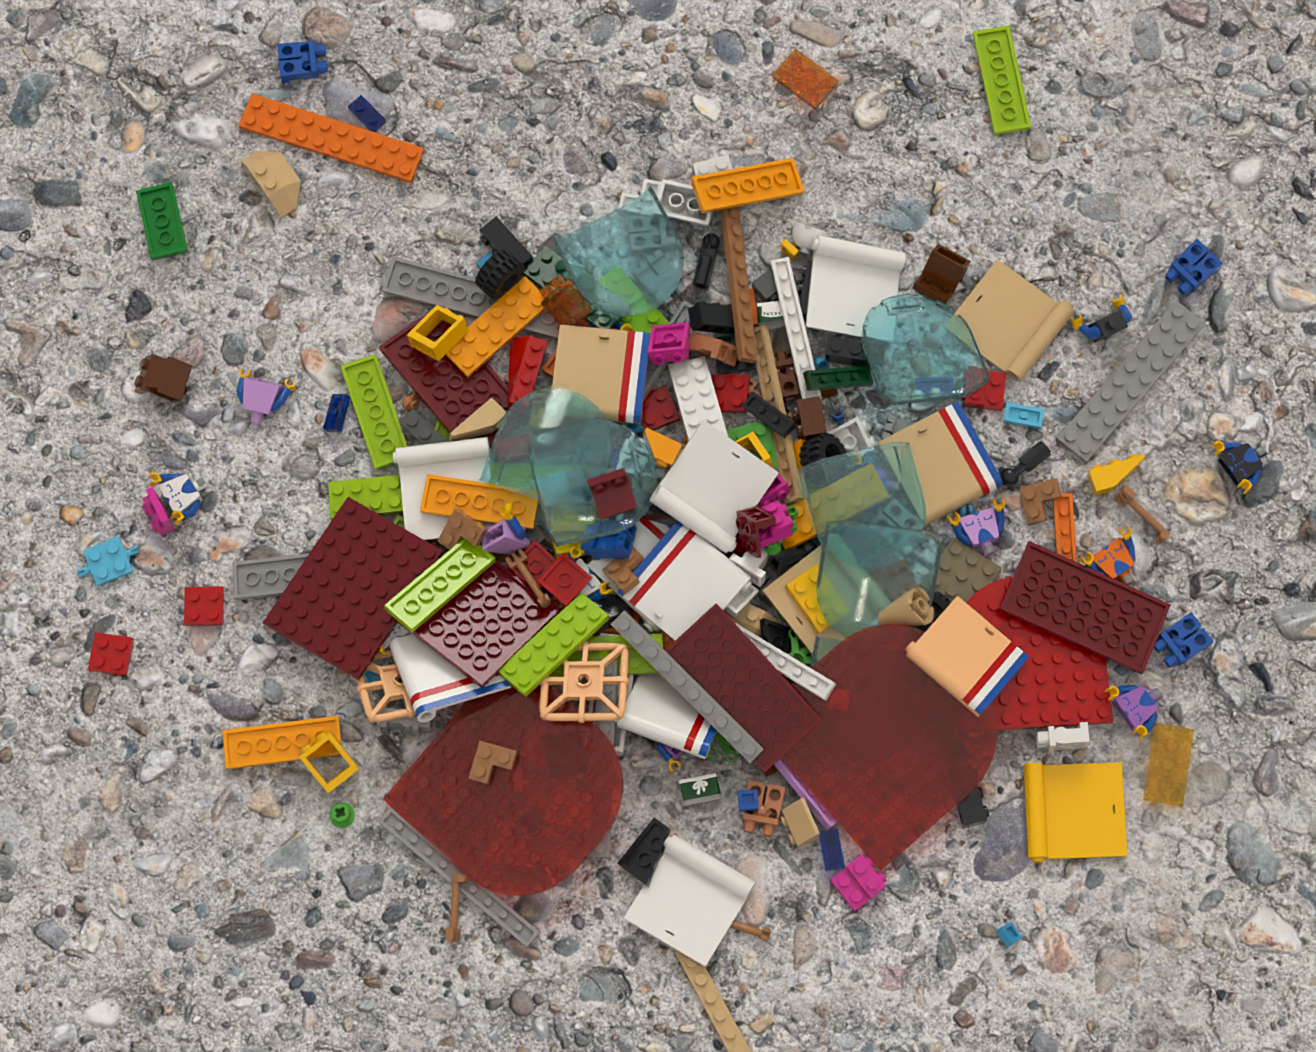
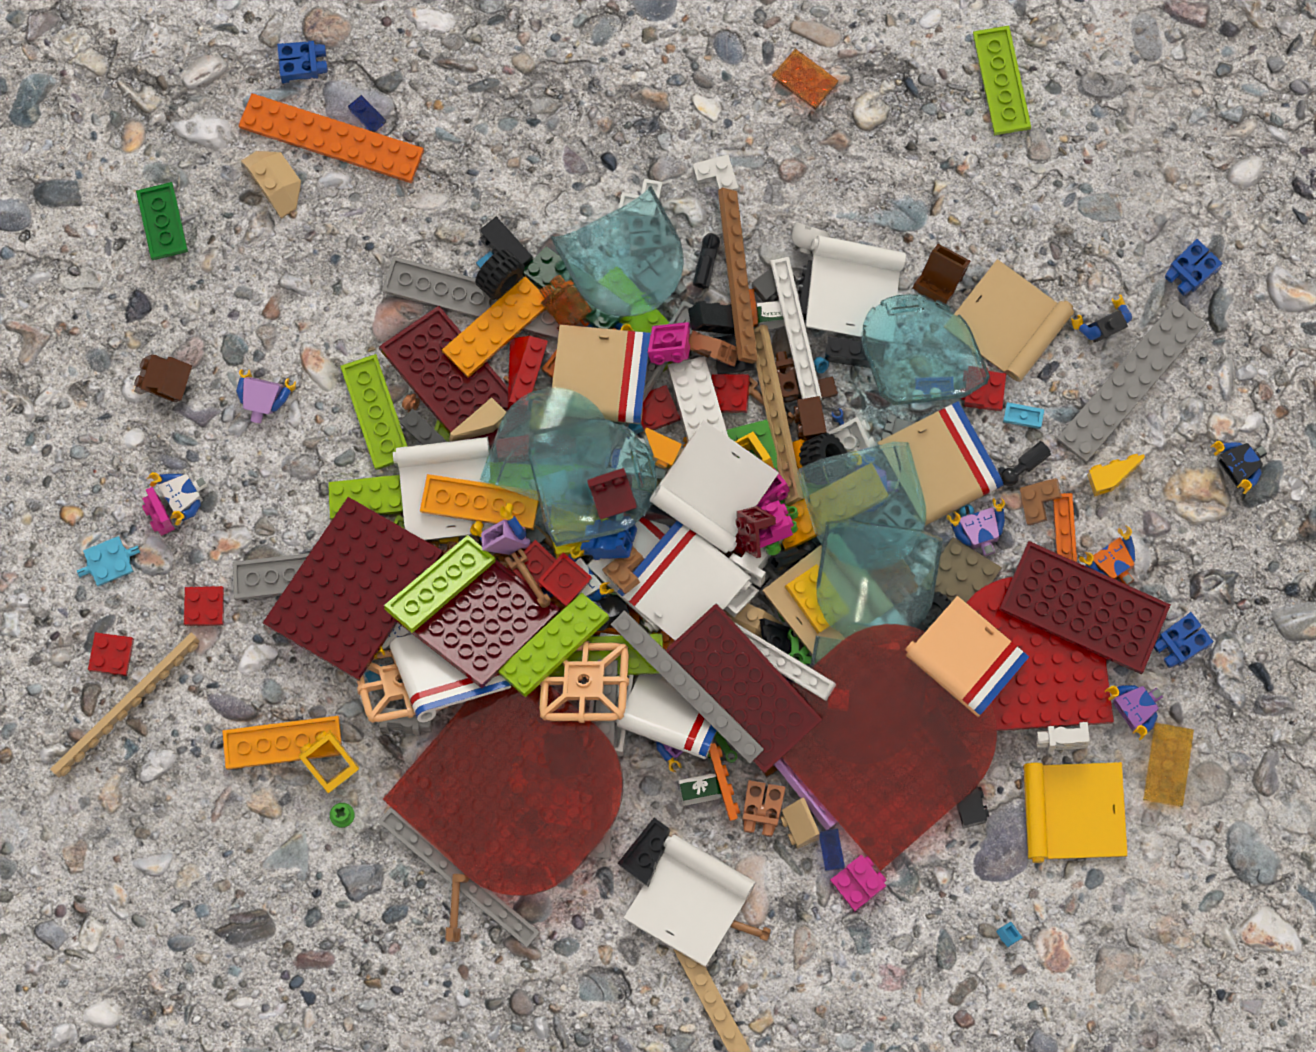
clear blue plate [323,394,351,432] -> none
yellow window [407,305,468,361] -> none
medium nougat plate [438,508,487,550] -> none
medium nougat plate [469,741,518,785] -> none
white slope [653,179,714,226] -> none
light orange plate [690,158,805,213] -> none
blue tile [737,790,759,812] -> none
black tile [742,391,796,439] -> none
yellow tile [781,239,799,261] -> none
dark green plate [803,366,874,391] -> none
tan cone [878,587,934,629] -> none
medium nougat hinge [1115,486,1171,544] -> none
none -> tan plate [50,632,200,778]
none -> orange plate [709,743,740,821]

